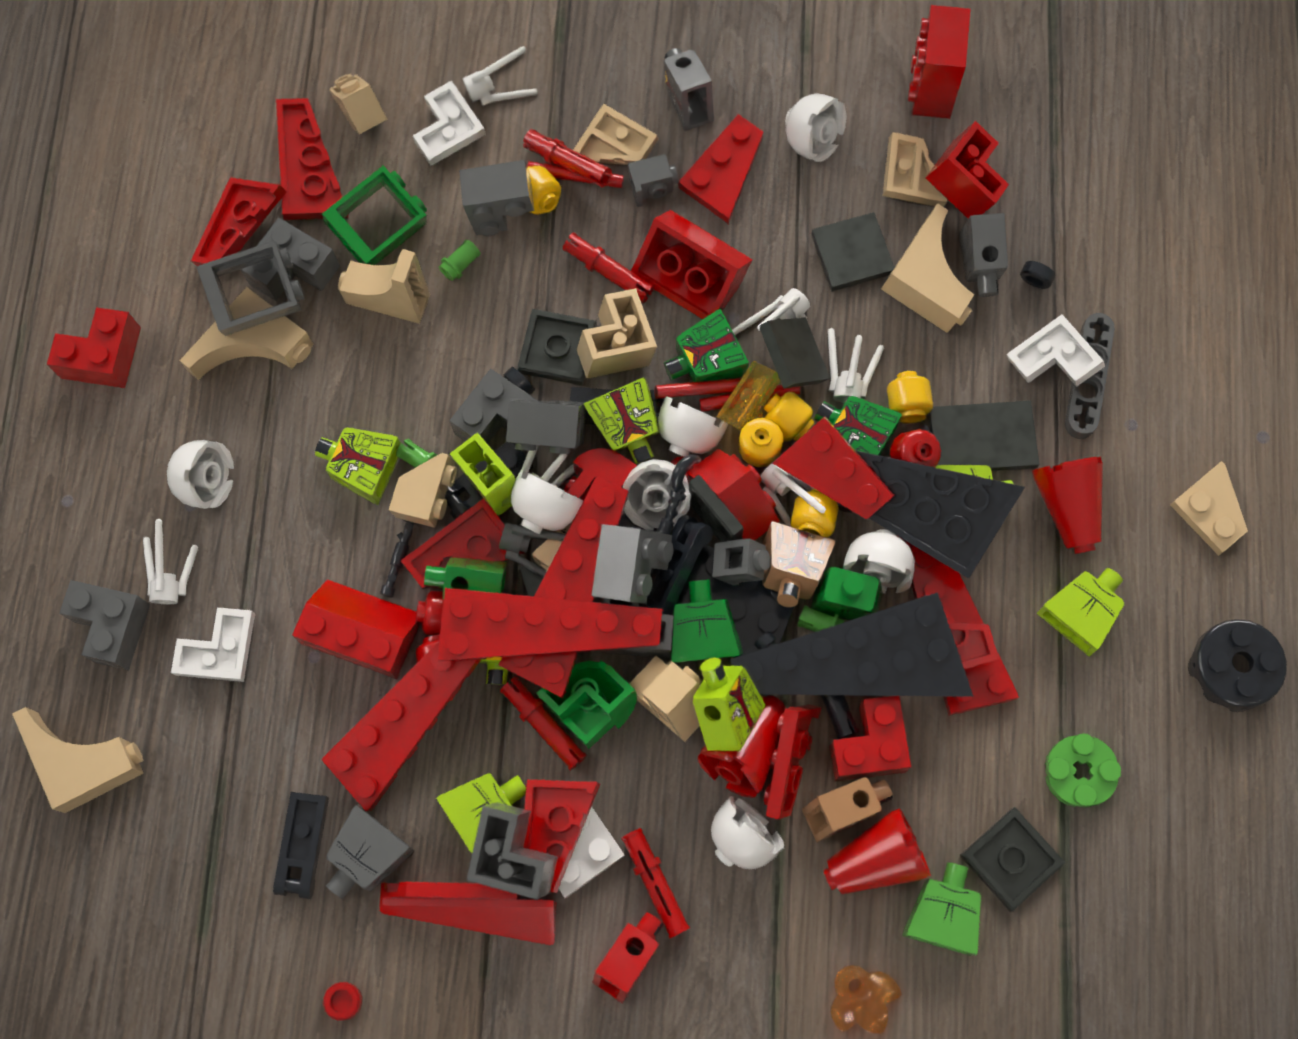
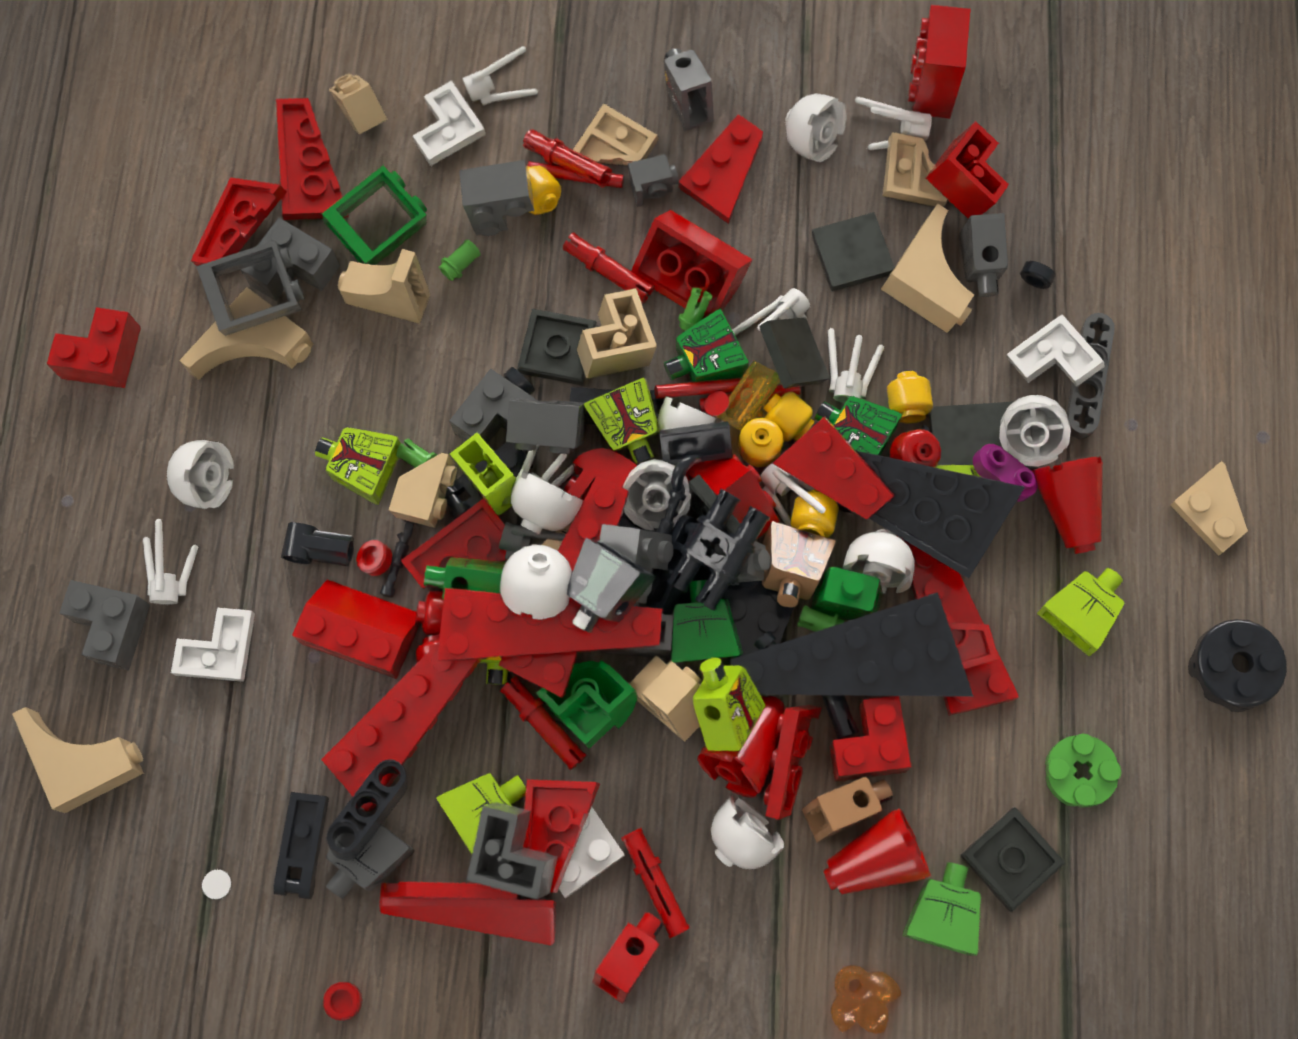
none -> white sticker [202,870,231,899]
none -> black piece [281,522,354,566]
none -> black beam [326,760,408,860]
none -> red tile [356,540,392,576]
none -> white cylinder [500,545,573,619]
none -> torso [567,538,656,633]
none -> black tile [659,421,733,465]
none -> black pin [667,489,770,611]
none -> bright green pin [678,288,712,331]
none -> red sticker [704,391,729,416]
none -> white plant [855,97,931,150]
none -> magenta plate [973,444,1038,502]
none -> white cylinder [999,395,1071,467]

